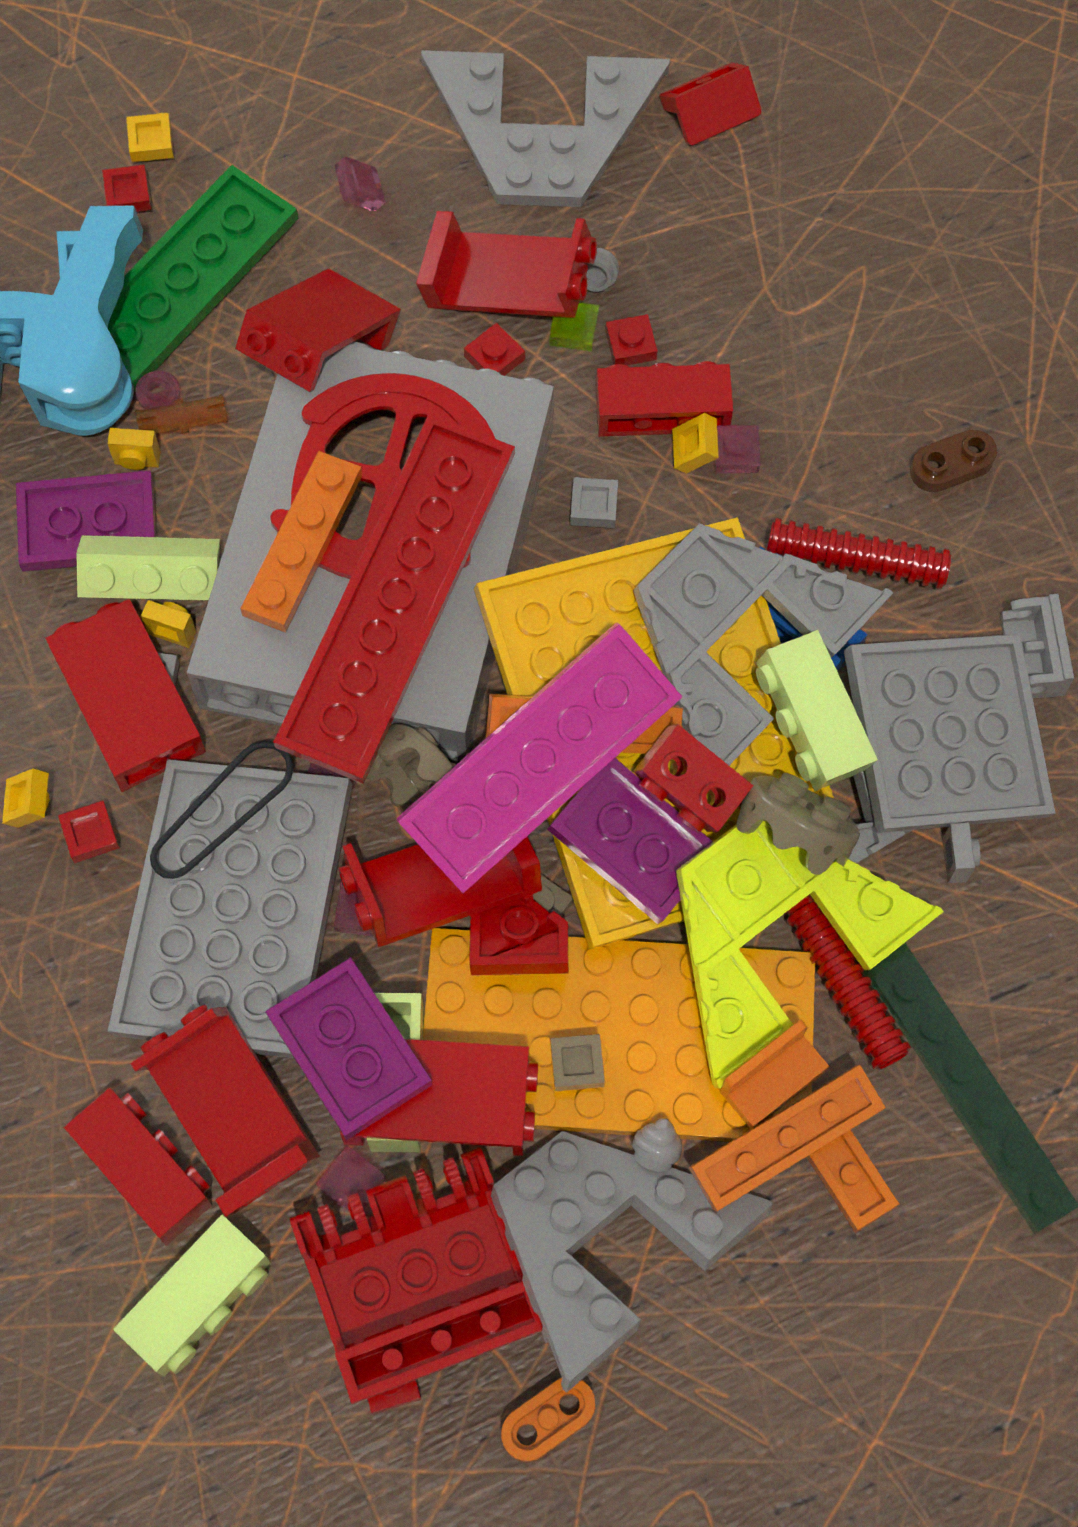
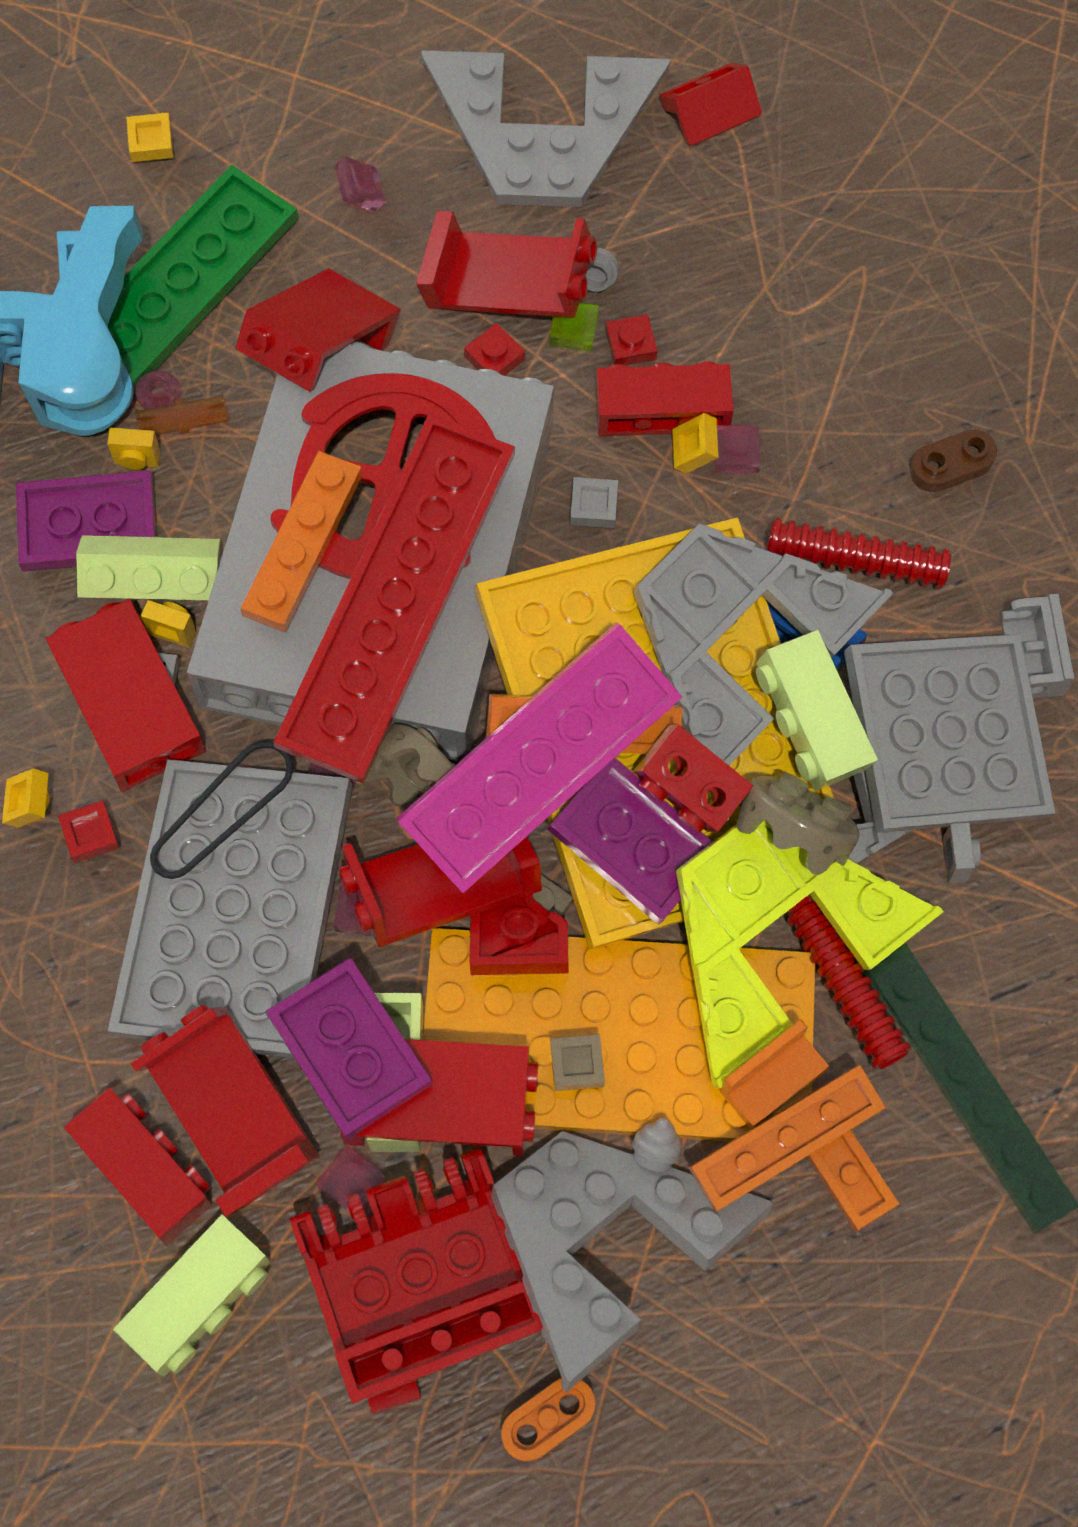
red plate [102,164,152,212] -> none

